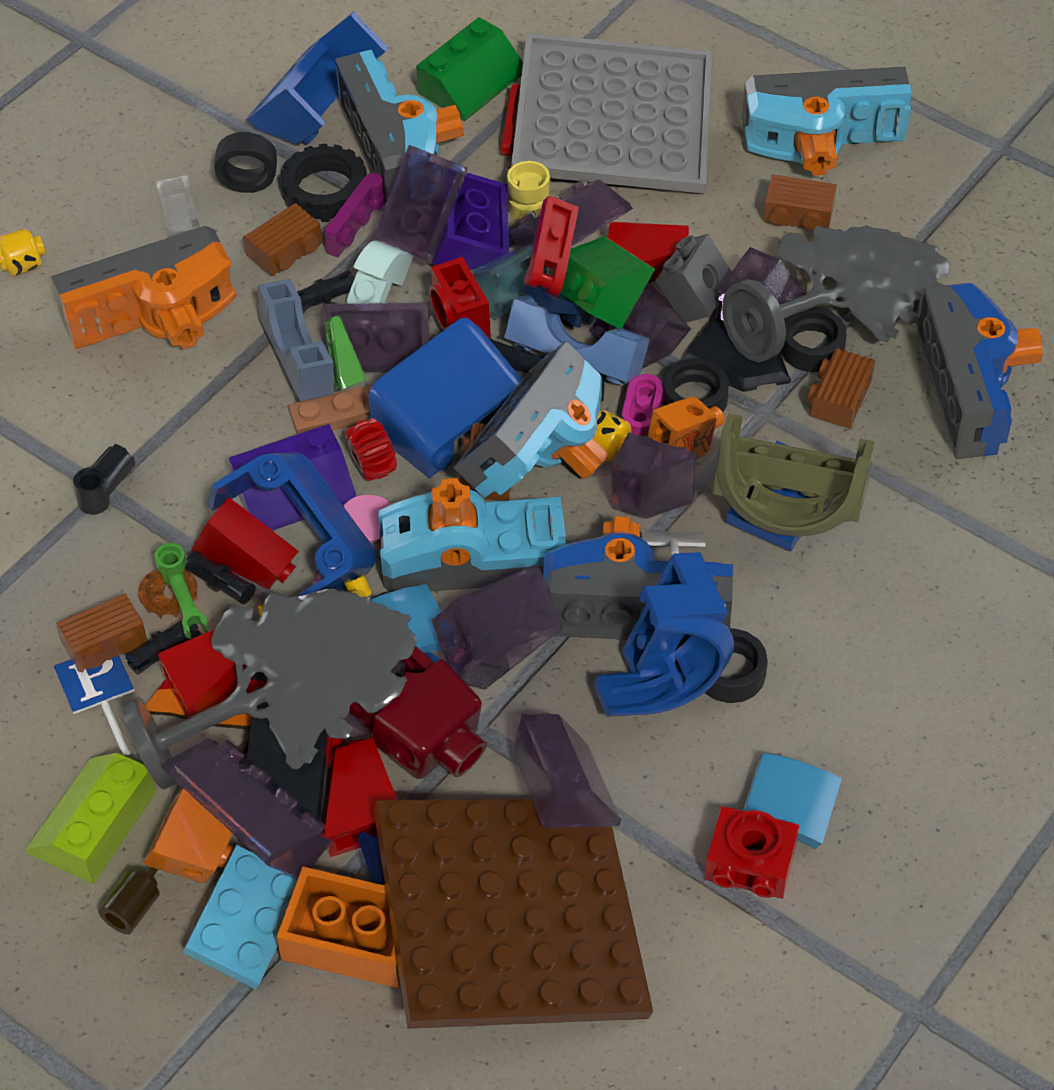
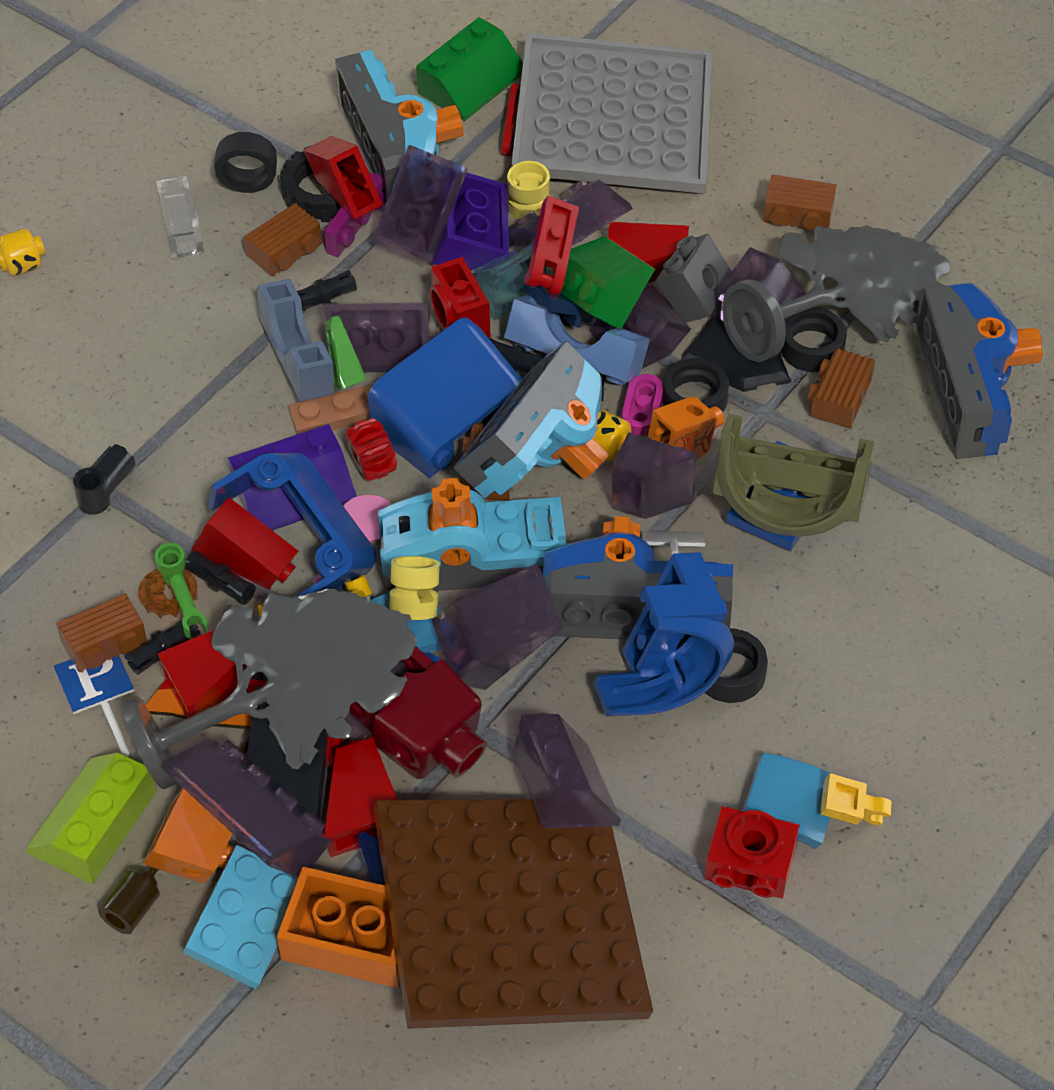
piece [51,226,237,350] -> none
blue windscreen [246,11,389,145] -> none
light aqua brick [346,240,414,314] -> none
medium azure piece [742,66,912,176] -> none
none -> red slope [303,136,383,220]
none -> light yellow wheel [389,556,440,620]
none -> yellow plate [820,773,892,826]

